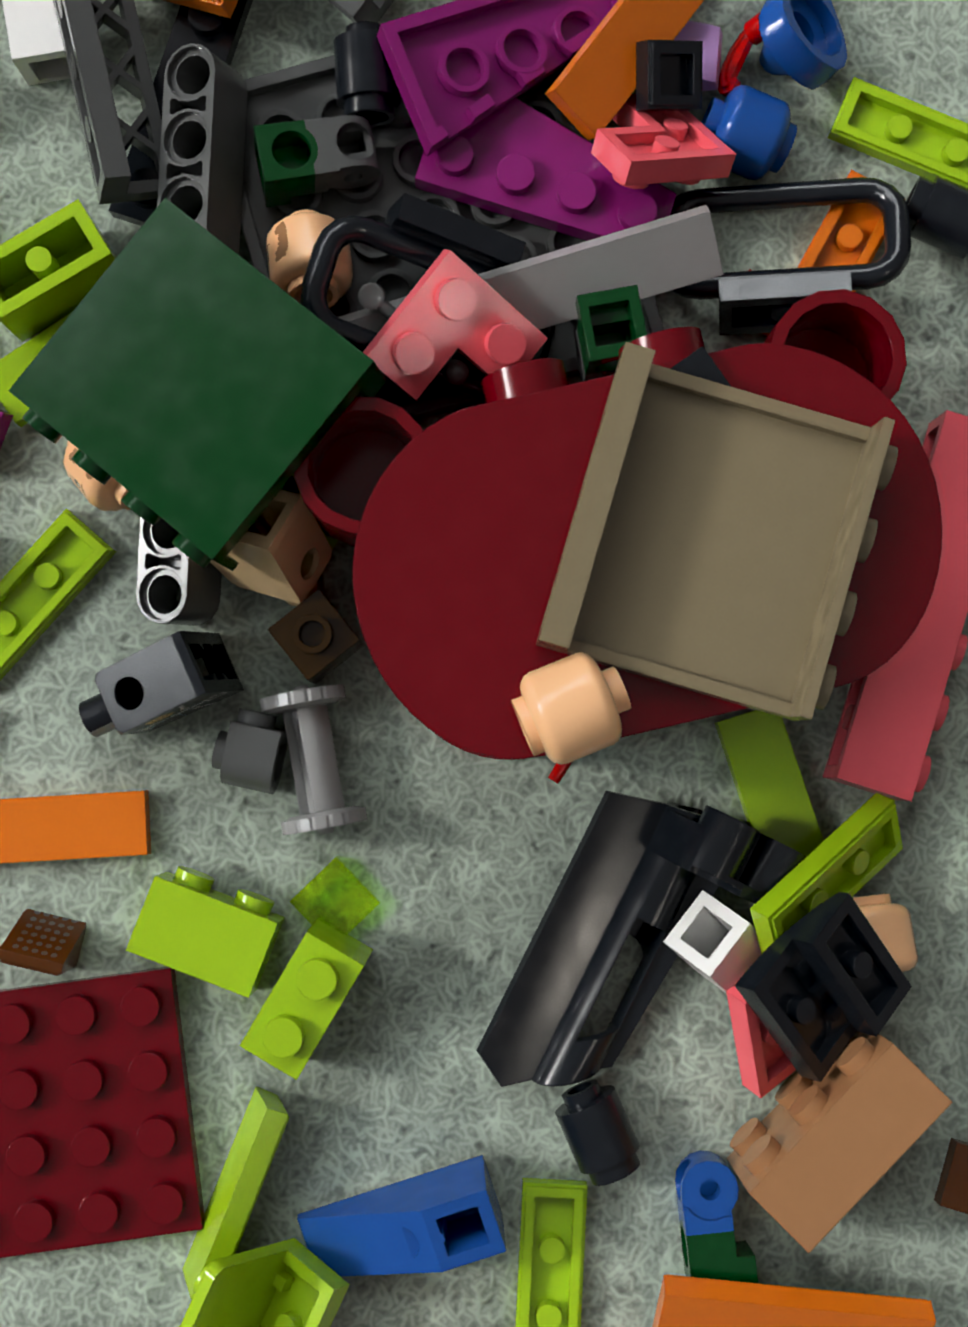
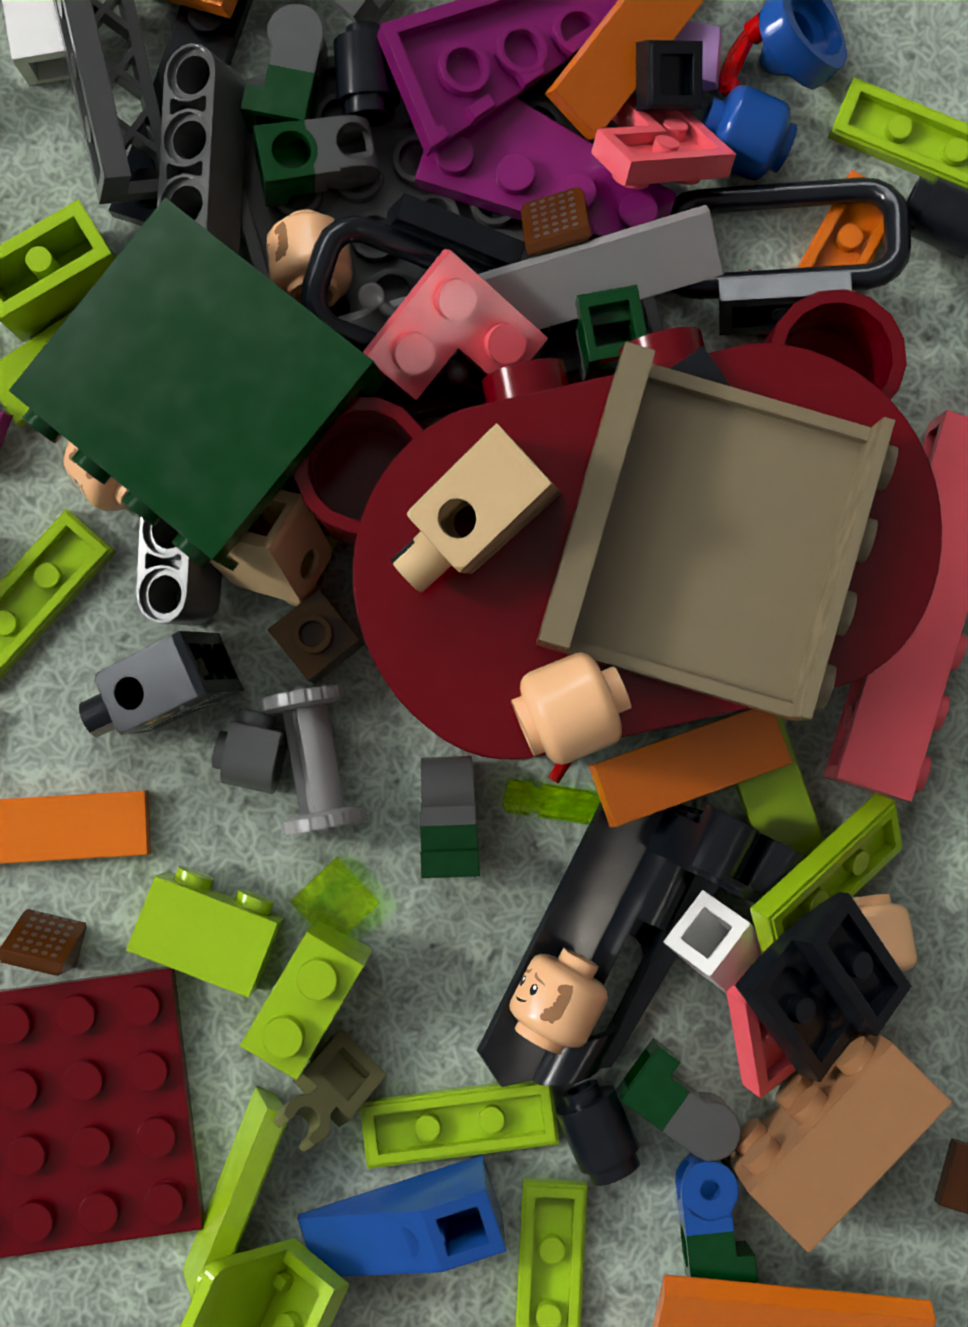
none -> leg [240,4,328,134]
none -> olive plate [274,1029,387,1152]
none -> lime tile [360,1080,560,1169]
none -> tan torso [391,423,562,593]
none -> leg [420,756,480,879]
none -> clear neon green axle [503,779,600,825]
none -> light nougat head [509,948,608,1054]
none -> reddish brown slope [521,187,594,257]
none -> orange tile [588,709,792,828]
none -> leg [616,1038,740,1161]

